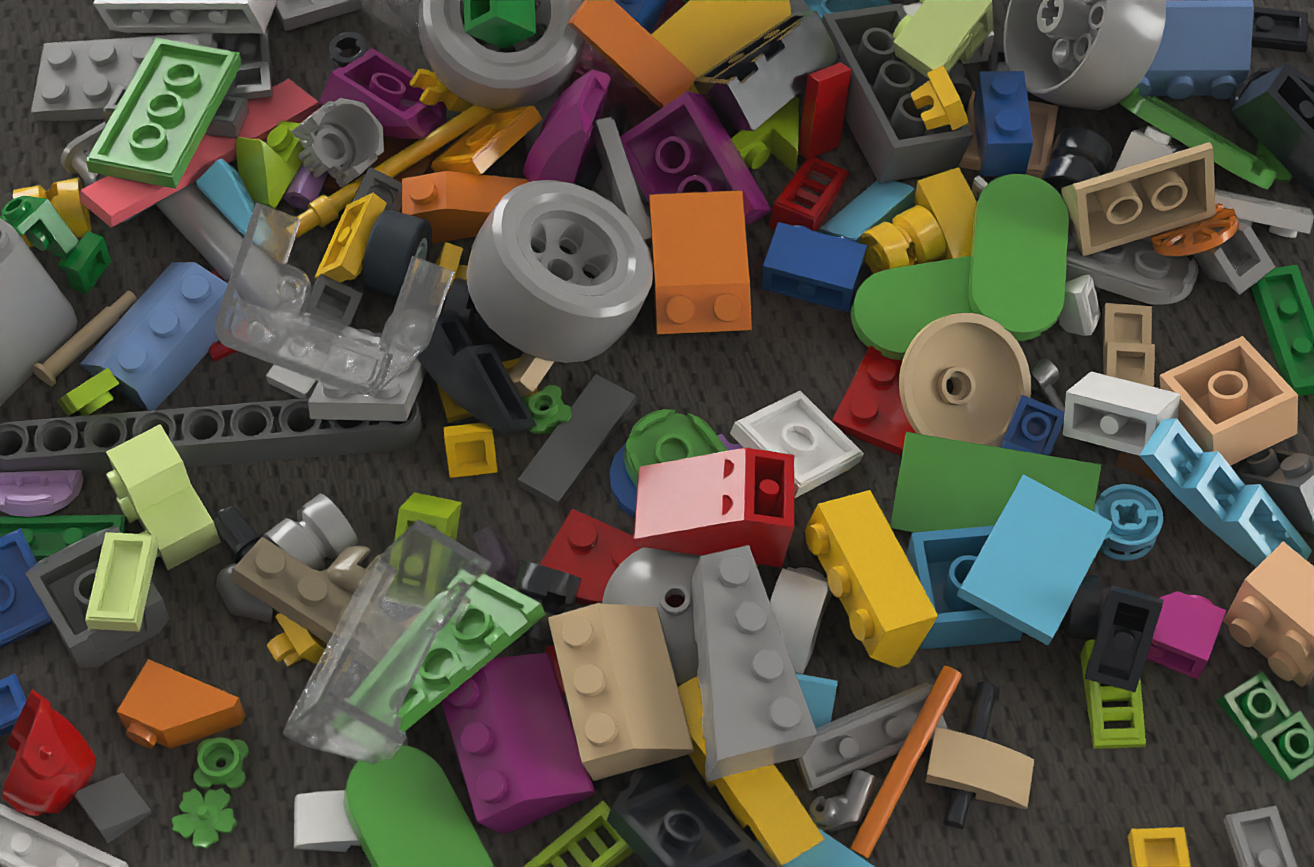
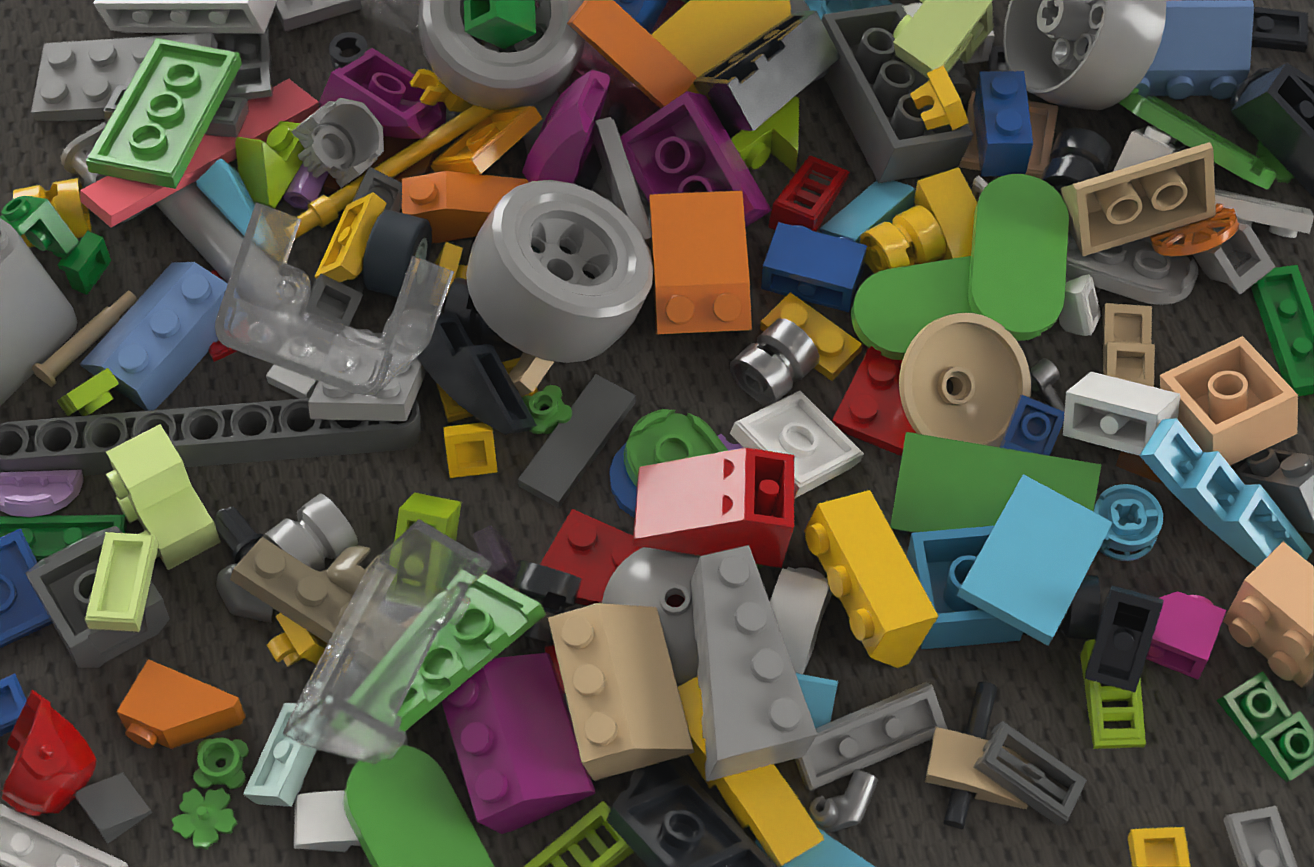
red tile [798,63,852,159] -> none
orange bar [850,666,962,859] -> none
none -> light aqua plate [243,703,332,807]
none -> flat silver wheel [730,318,820,407]
none -> yellow plate [760,292,862,381]
none -> dark grey tile [974,721,1087,826]

